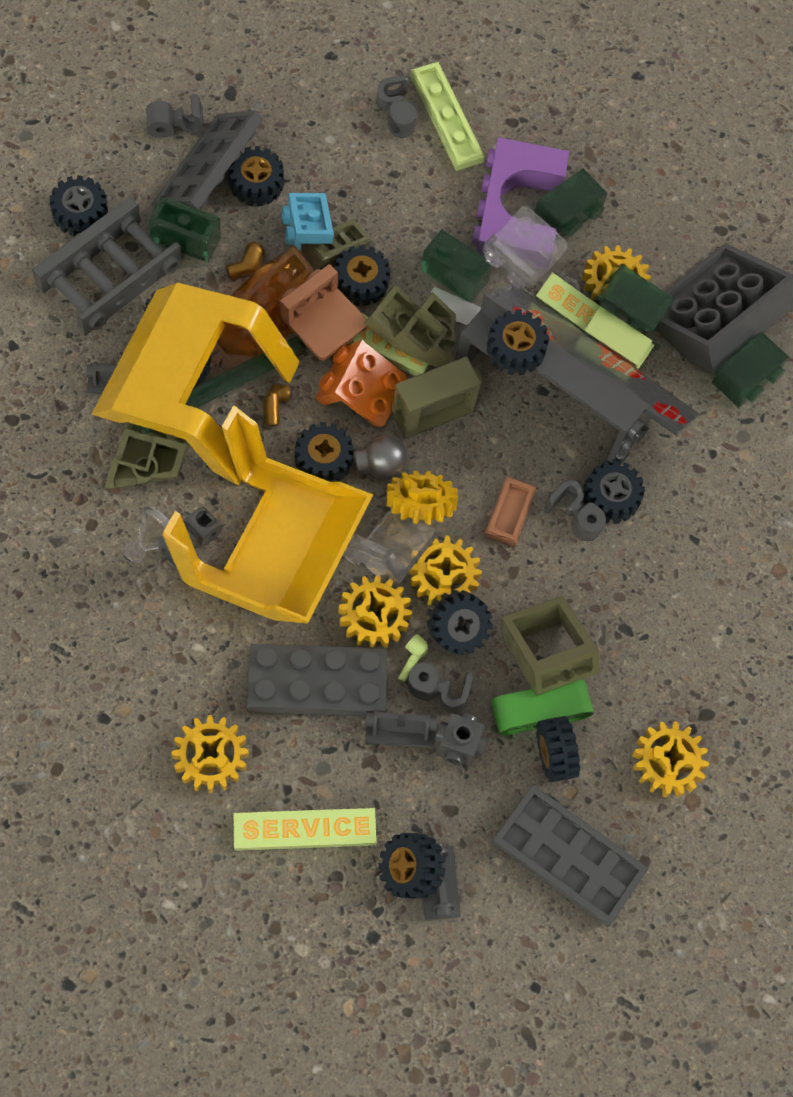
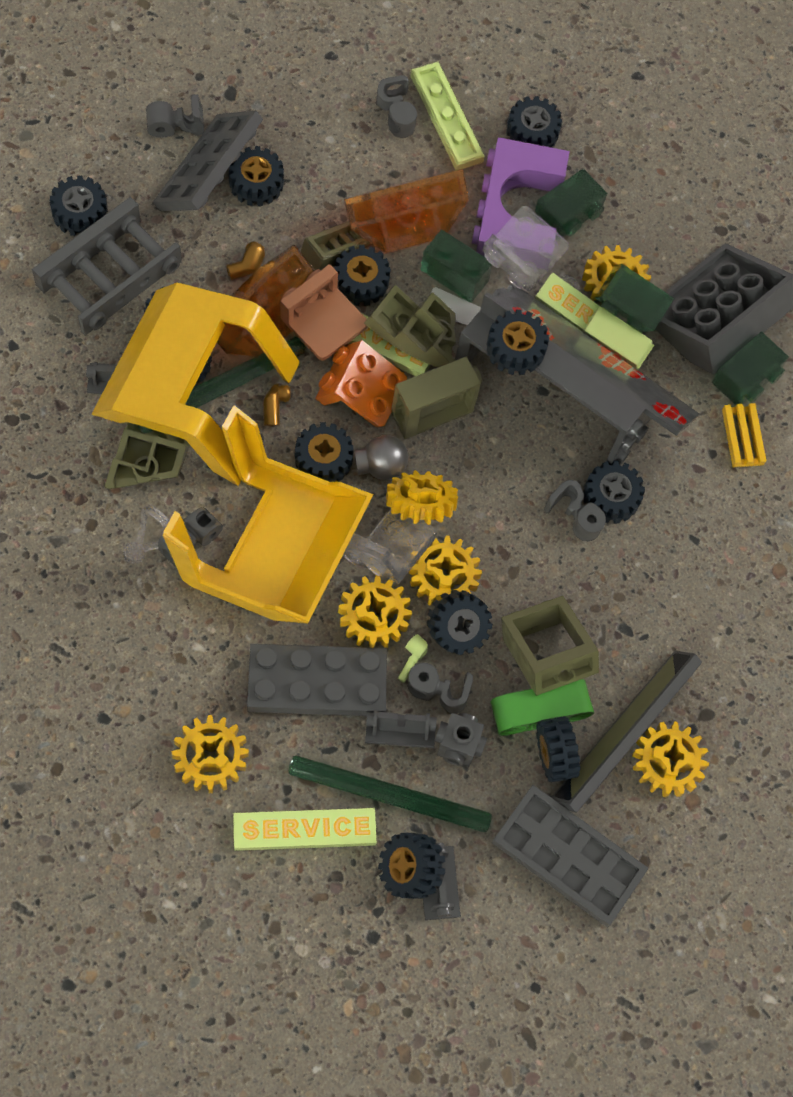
clear green brick [149,196,221,263] -> none
medium azure bracket [281,193,334,257] -> none
nougat tile [484,476,537,548] -> none
none -> clear green axle [288,755,492,832]
none -> clear orange wedge [344,169,470,253]
none -> black wheel [506,96,562,148]
none -> tile [551,651,702,813]
none -> yellow tile [722,403,767,467]

